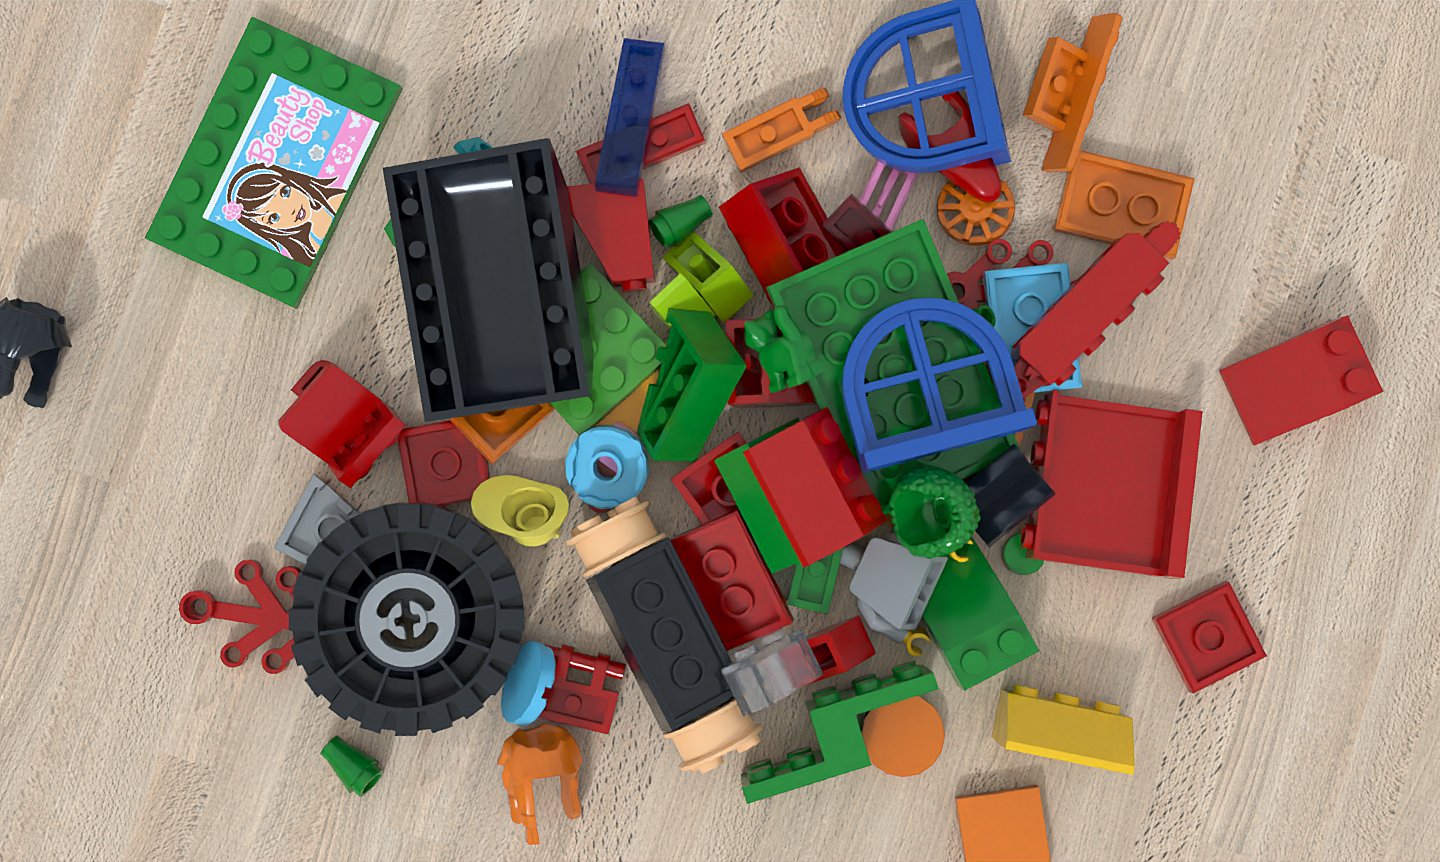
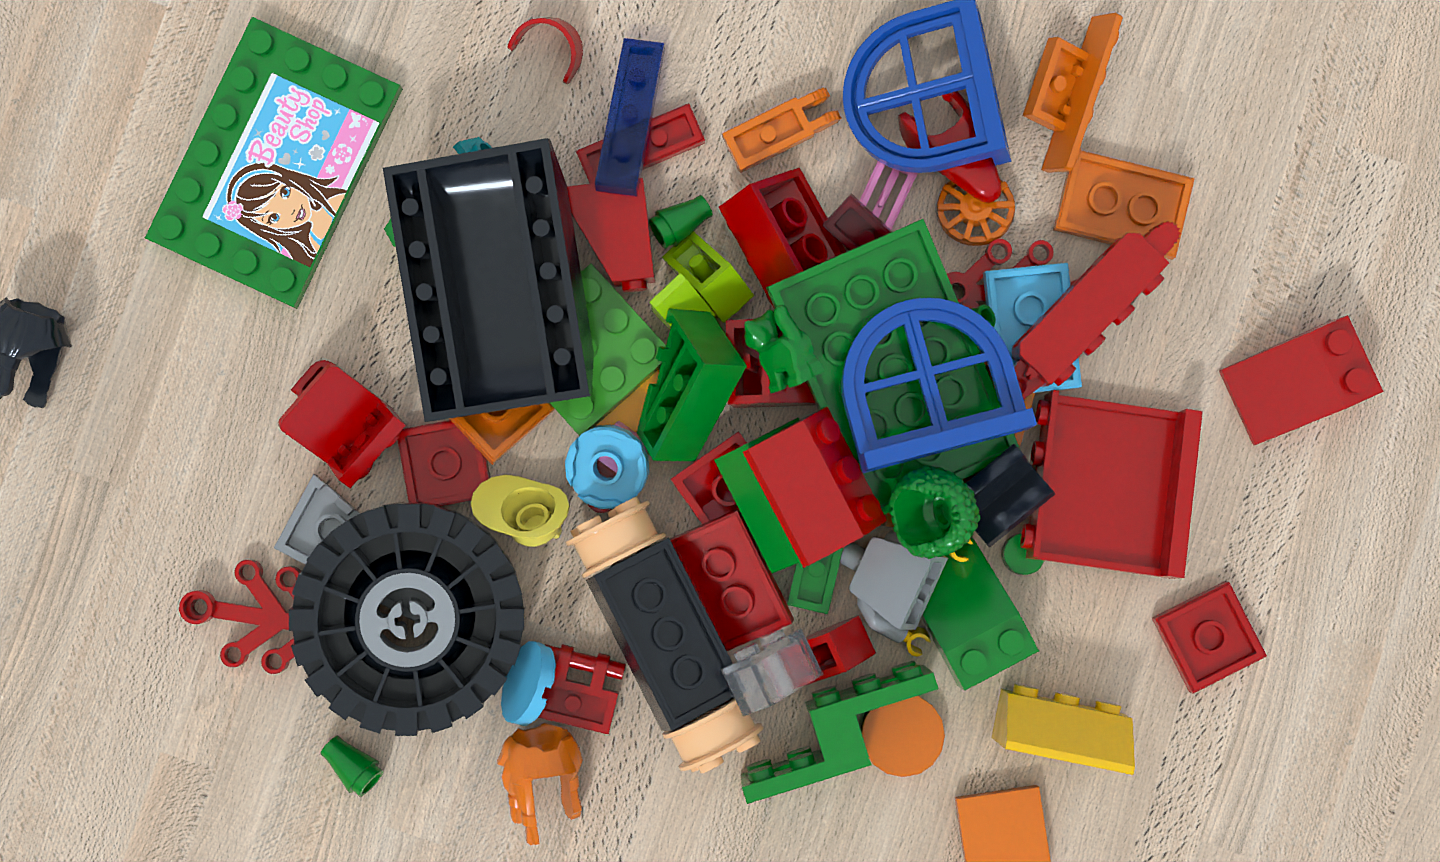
none -> red helmet [507,17,583,85]

